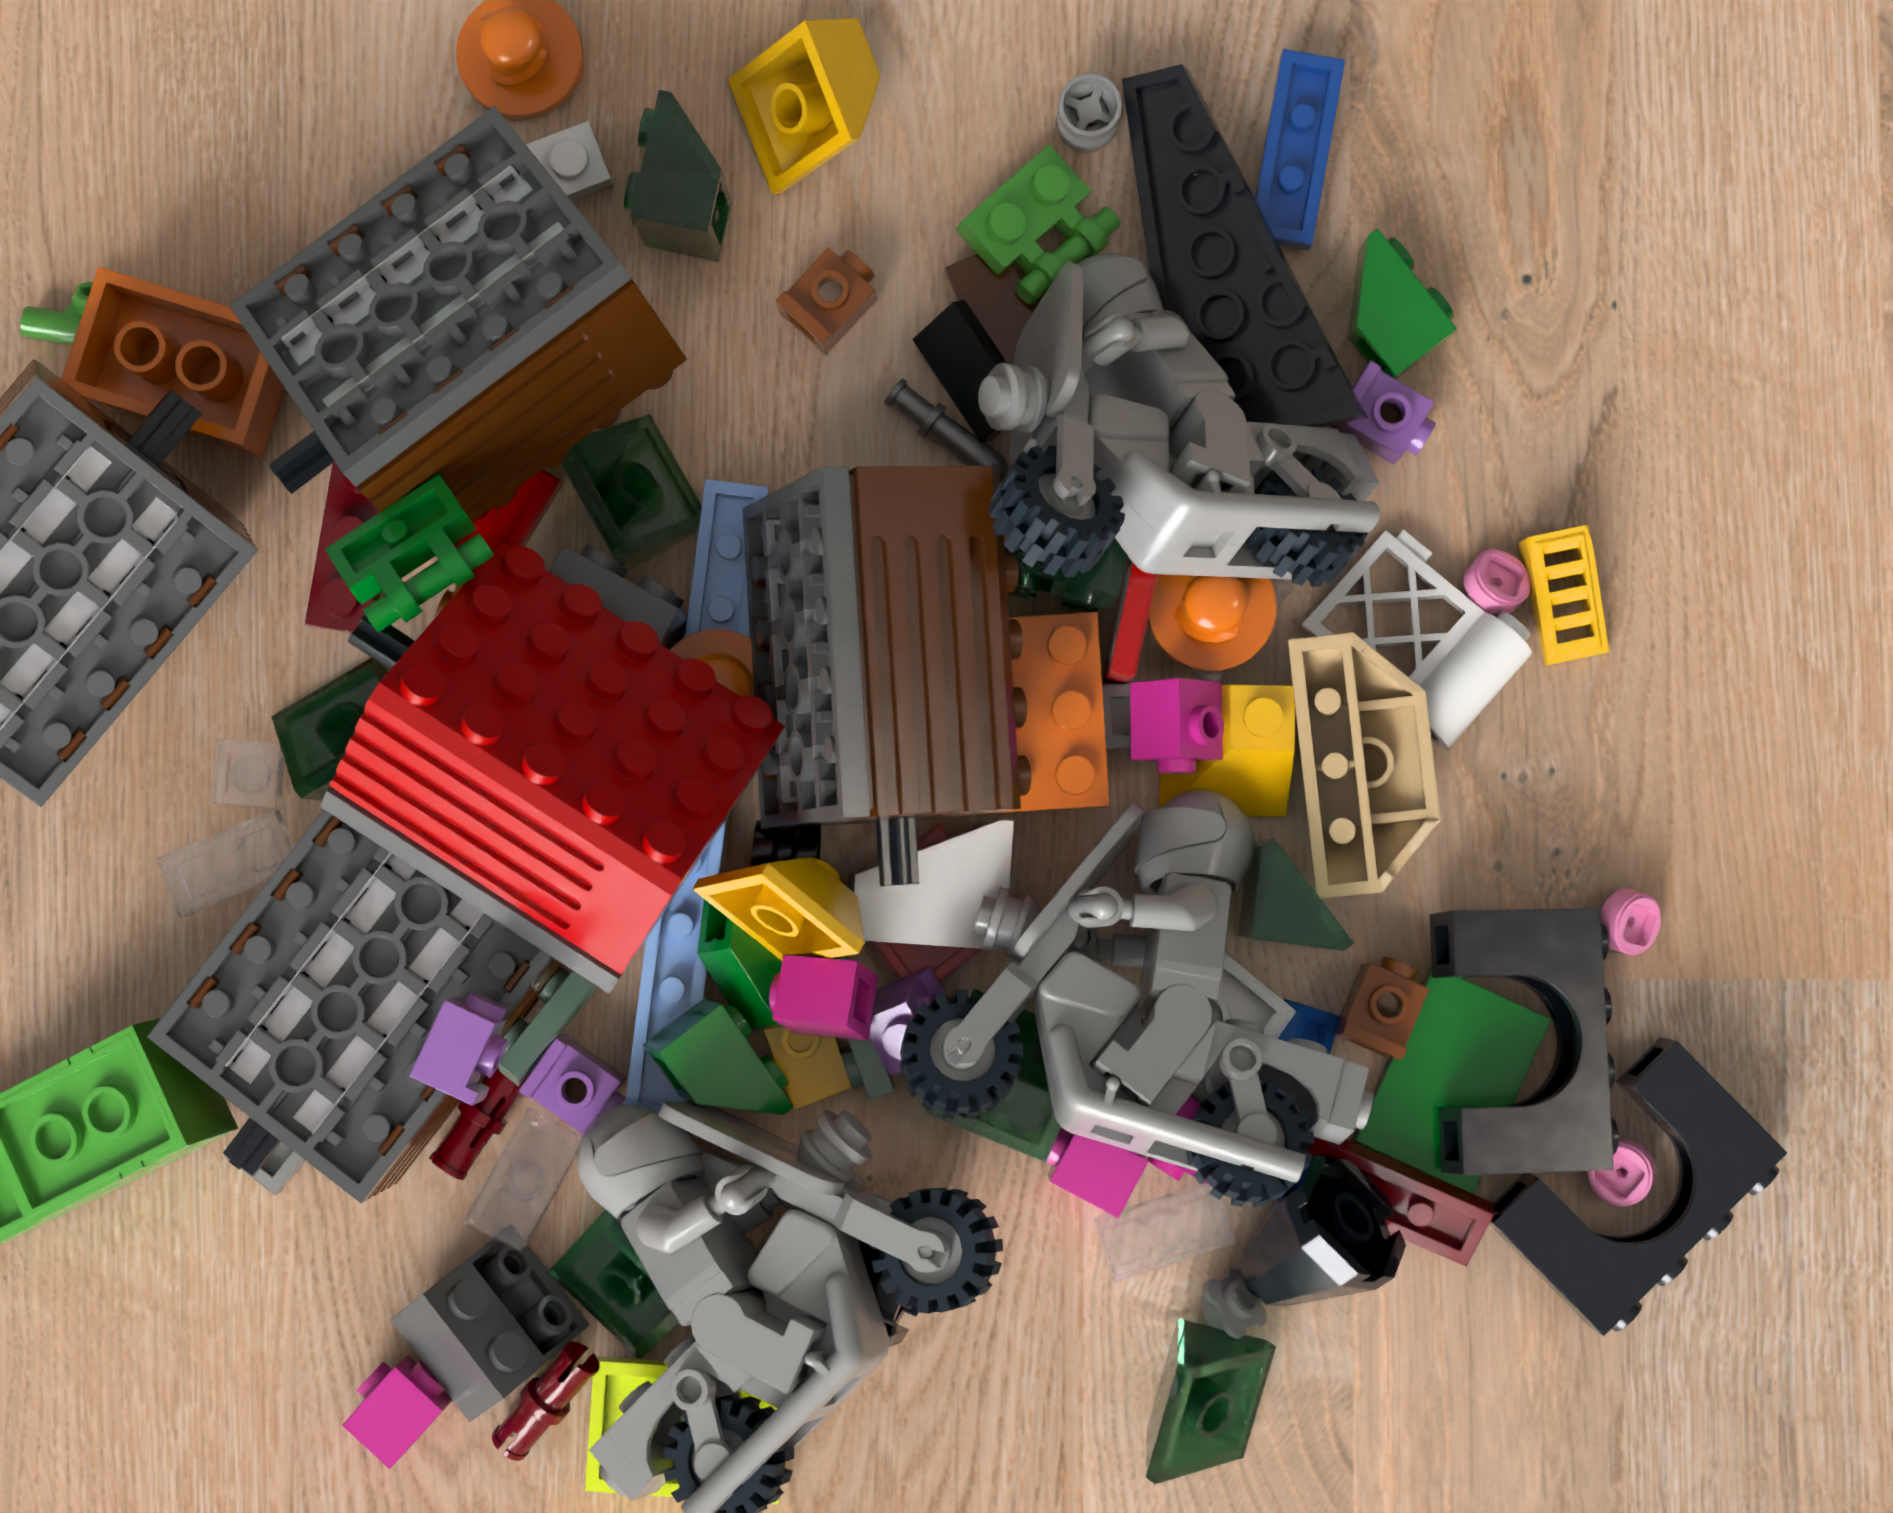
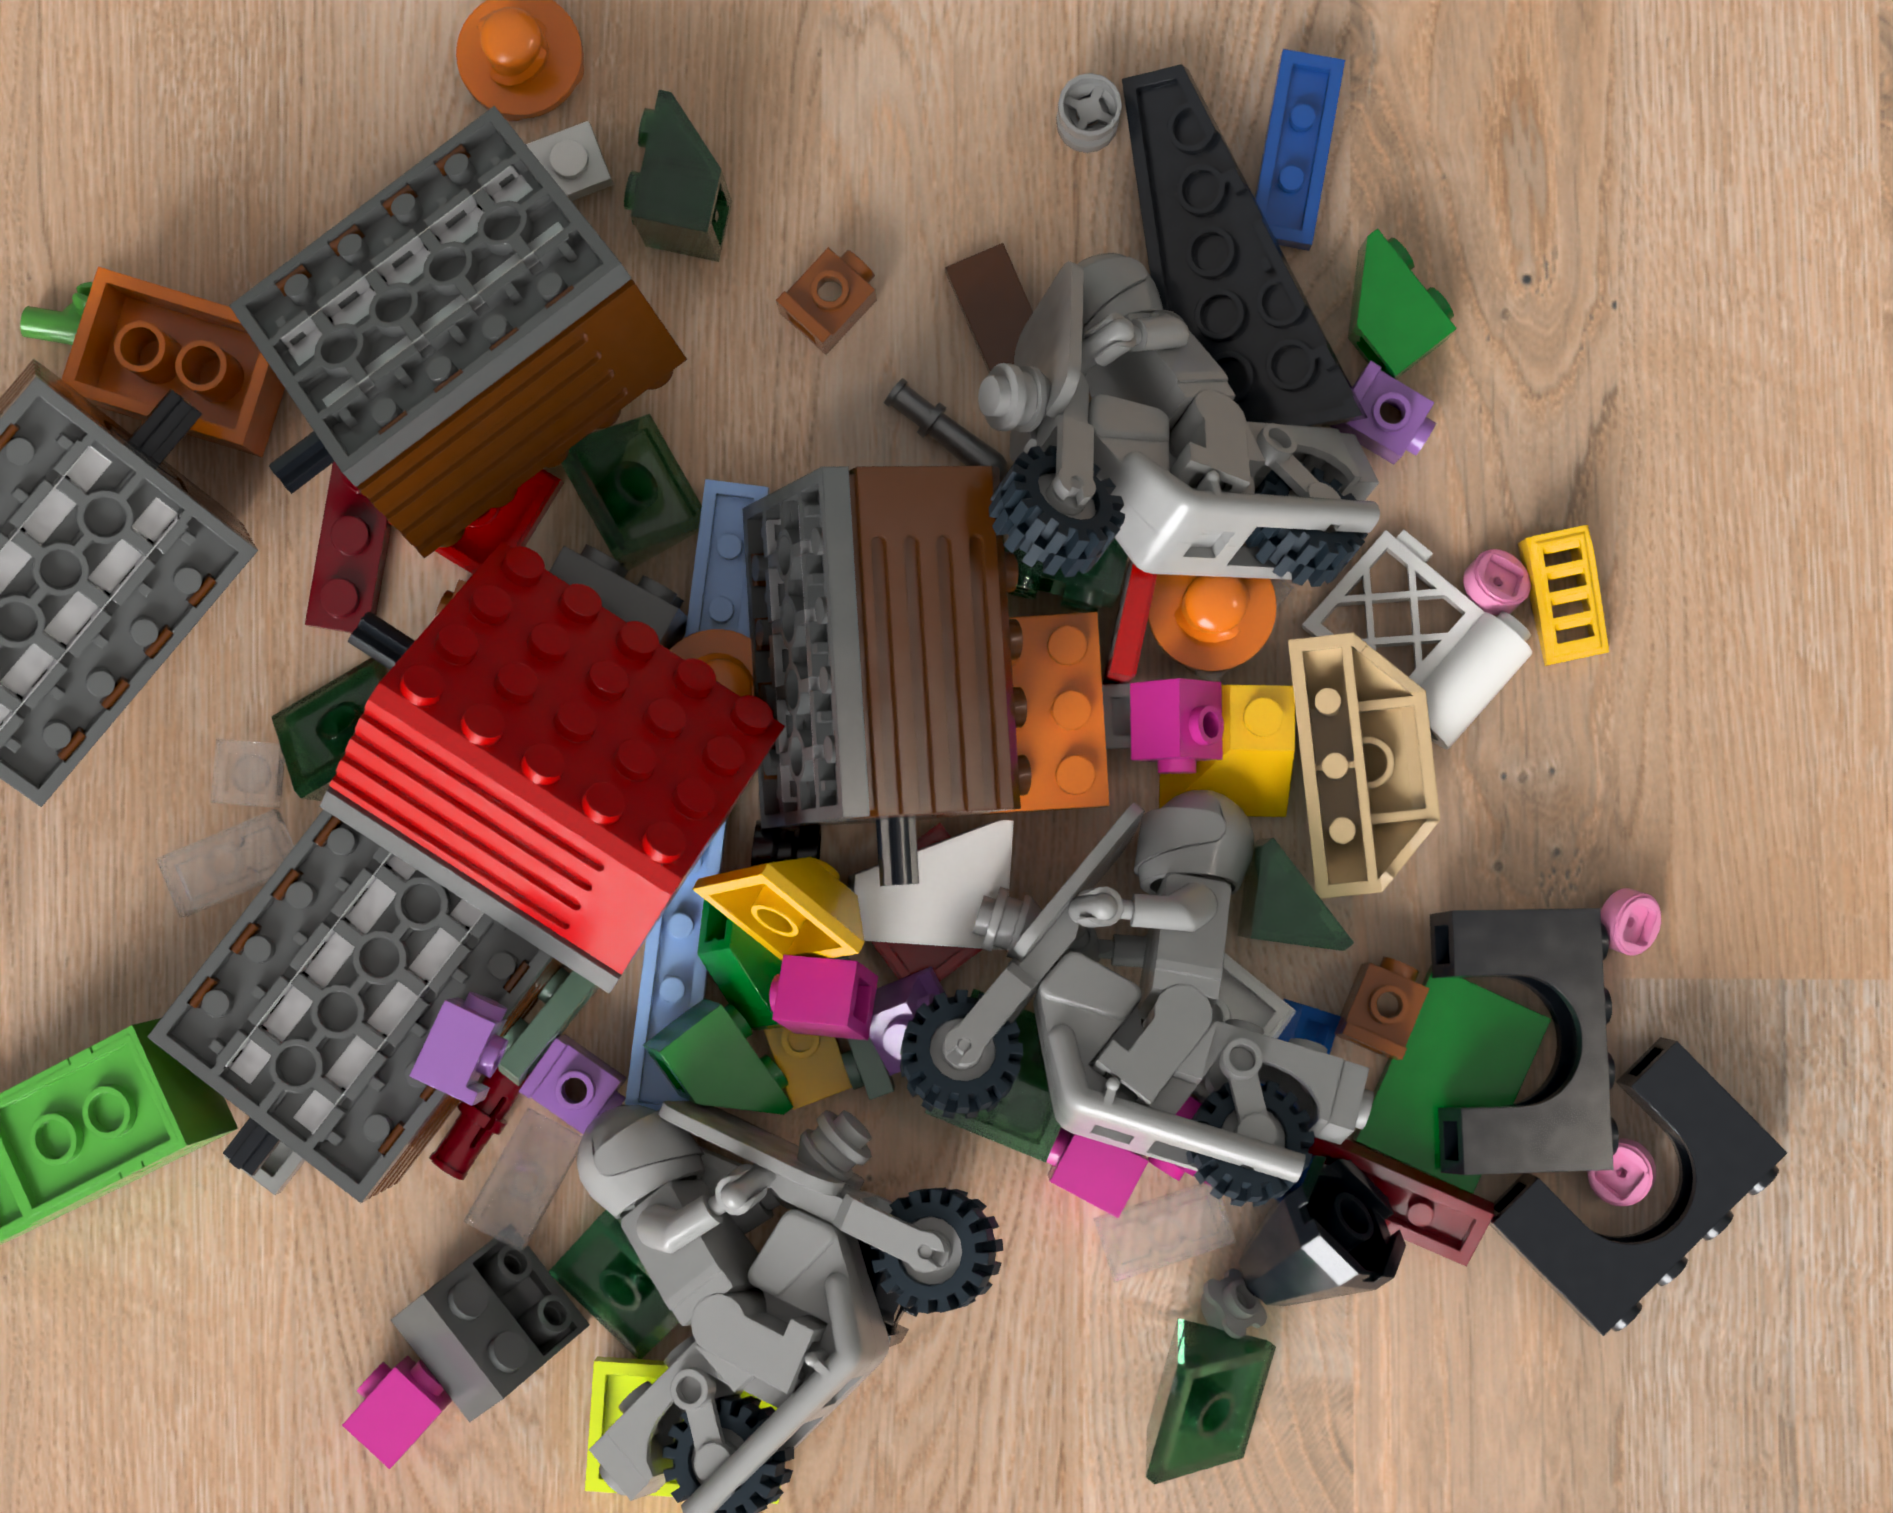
green plate [325,474,495,633] -> none
dark red pin [492,1341,600,1461] -> none
yellow slope [727,18,881,195] -> none
black tile [912,300,1007,443] -> none
bright green plate [955,144,1120,304] -> none

